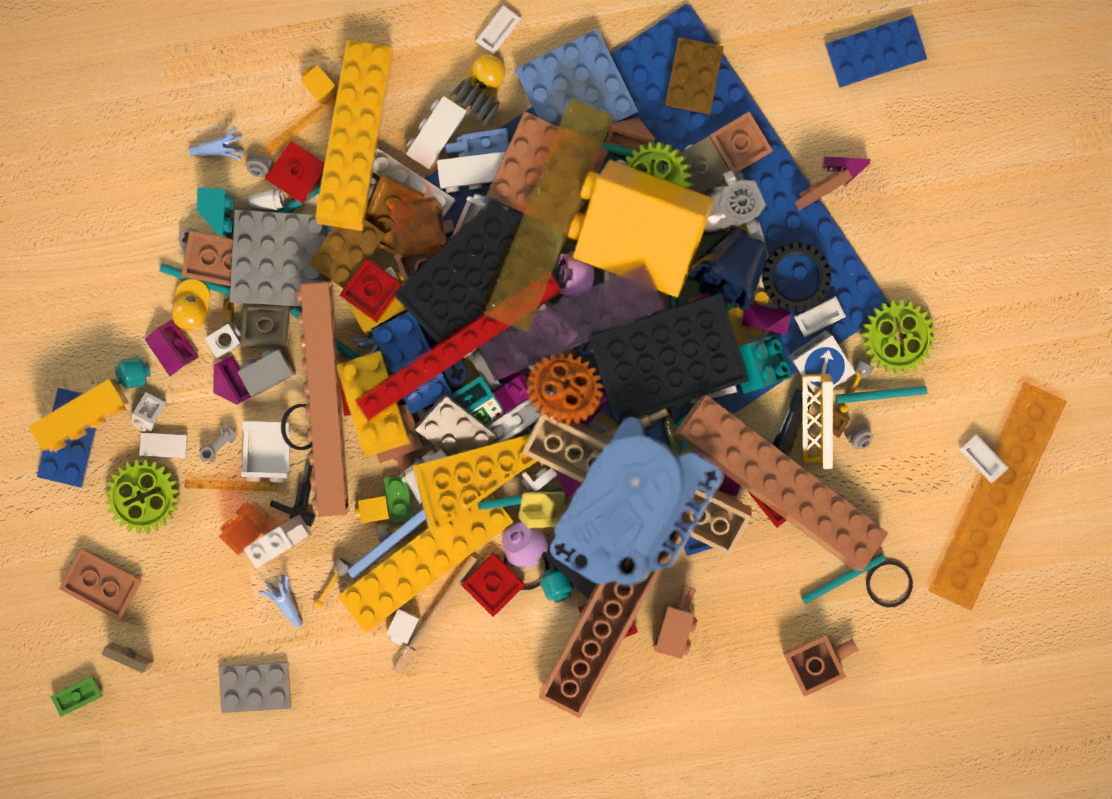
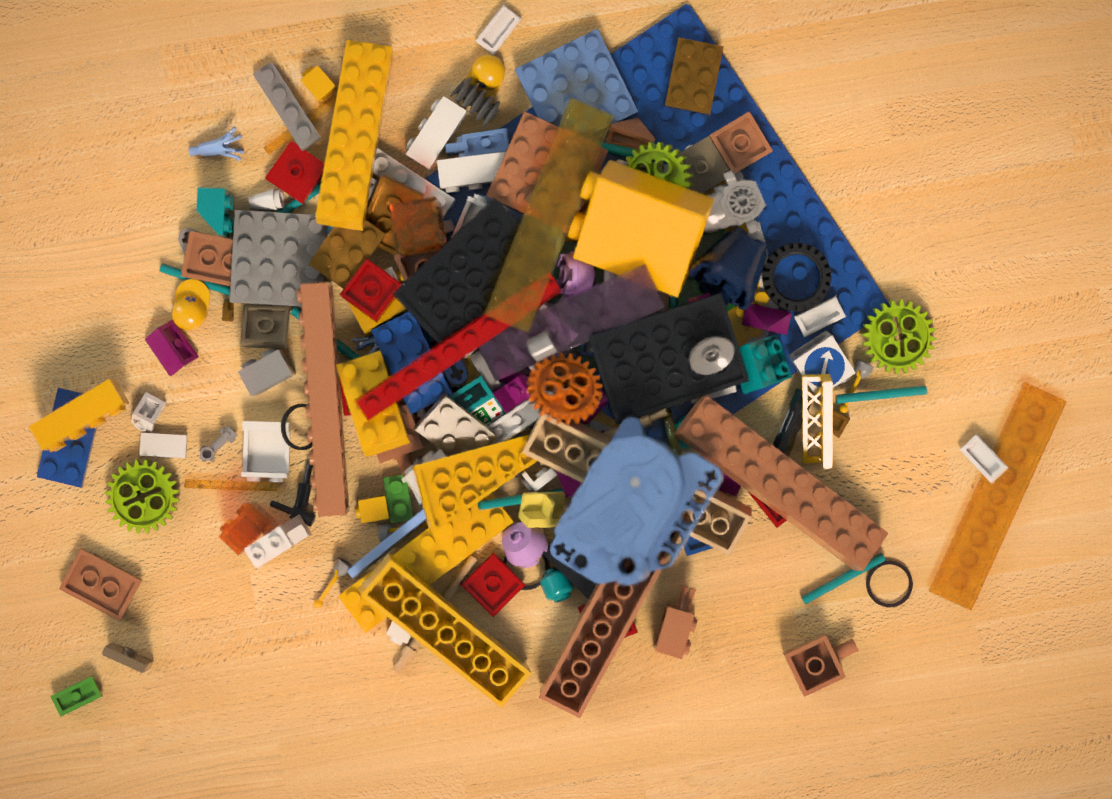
teal head [115,357,151,389] -> none
white brick [205,324,241,358] -> none
magenta slope [213,356,253,405] -> none
light grey plate [219,662,291,713] -> none
light grey plate [246,153,273,177] -> none
light blue piece [259,575,303,628] -> none
nougat plate [795,170,853,211] -> none
magenta slope [822,156,870,187] -> none
blue plate [825,15,927,88] -> none
light grey plate [845,423,873,449] -> none
none -> light grey plate [253,62,322,151]
none -> yellow brick [359,553,532,708]
none -> light grey brick [527,330,559,362]
none -> light grey dish [689,336,734,375]

